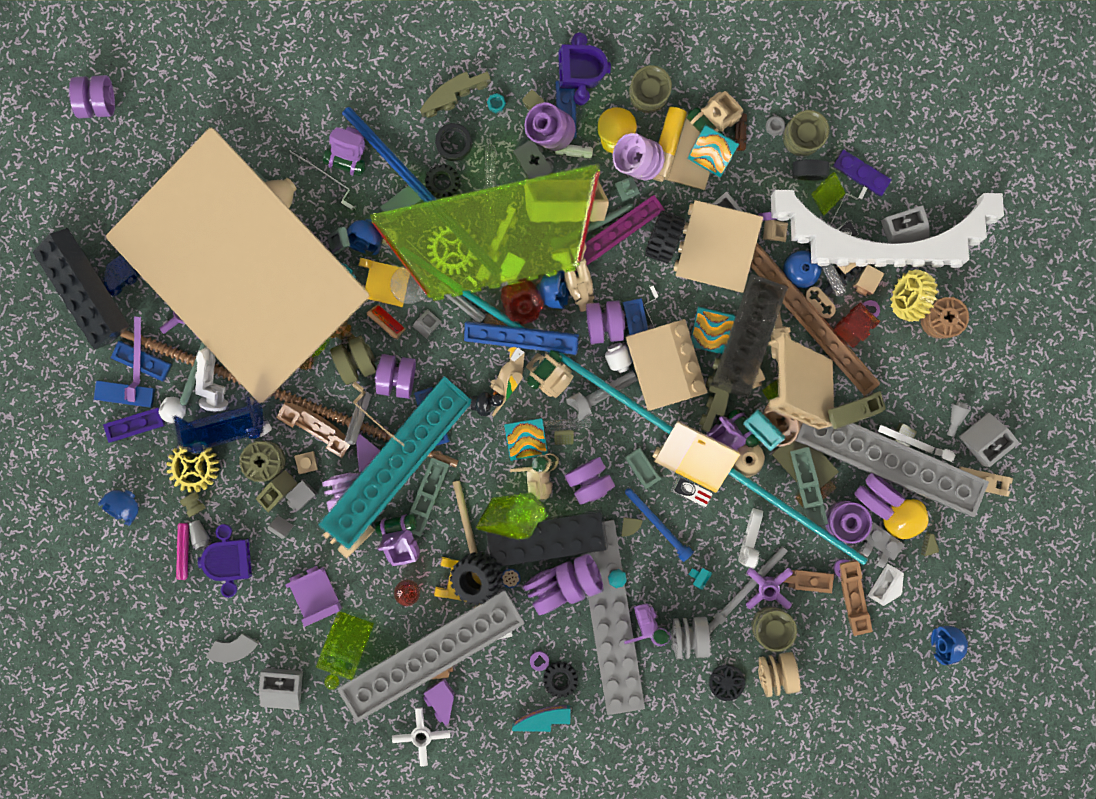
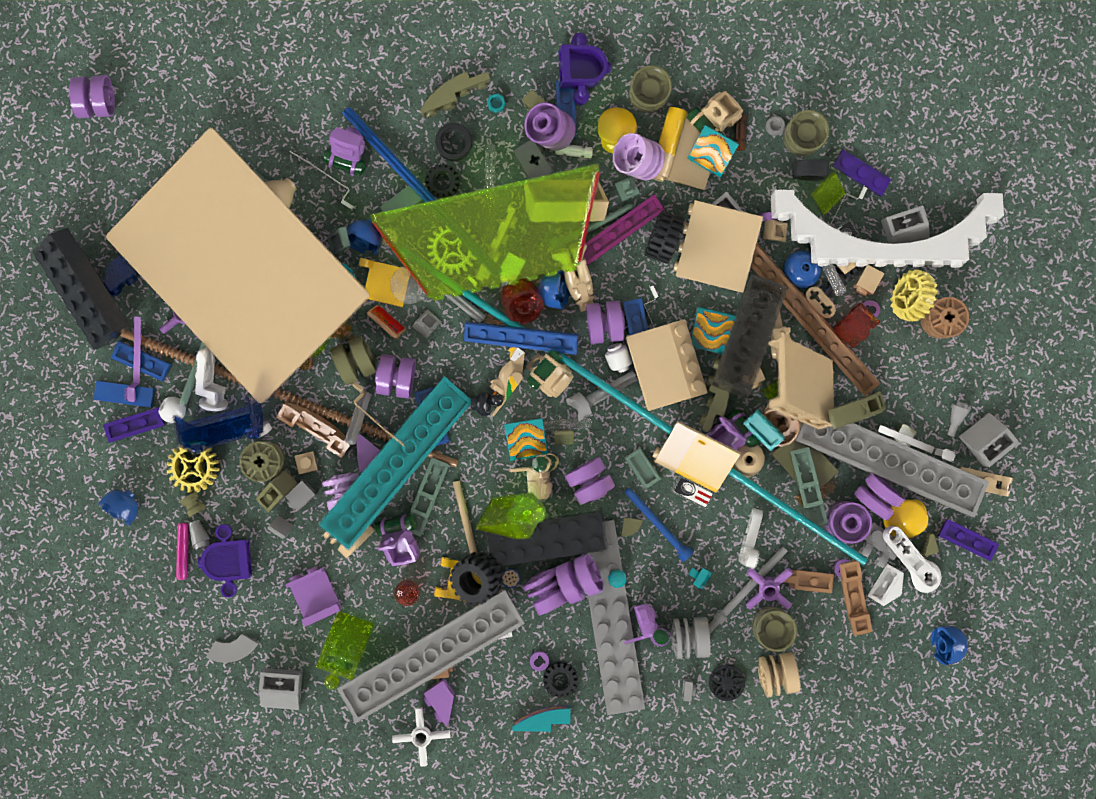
none -> light grey plate [682,678,696,702]
none -> white beam [883,526,942,593]
none -> dark purple plate [937,518,999,561]

